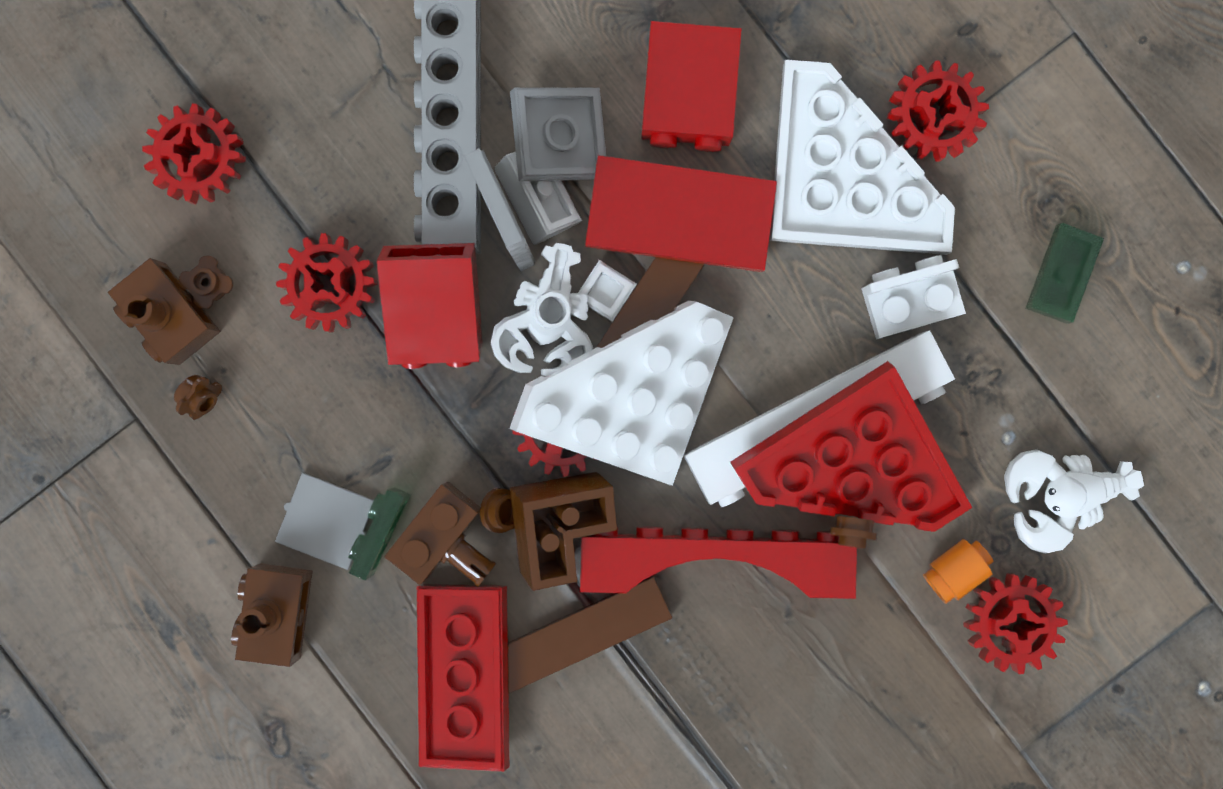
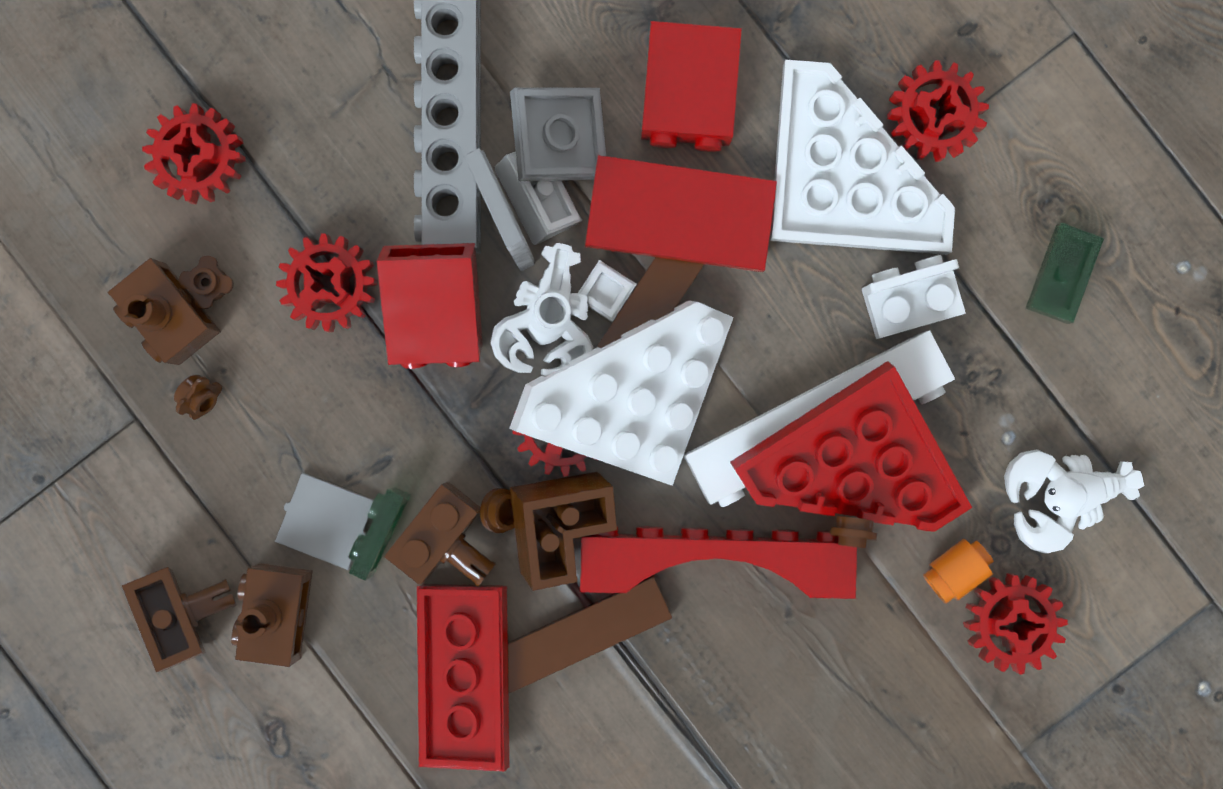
none -> reddish brown brick [122,567,237,672]

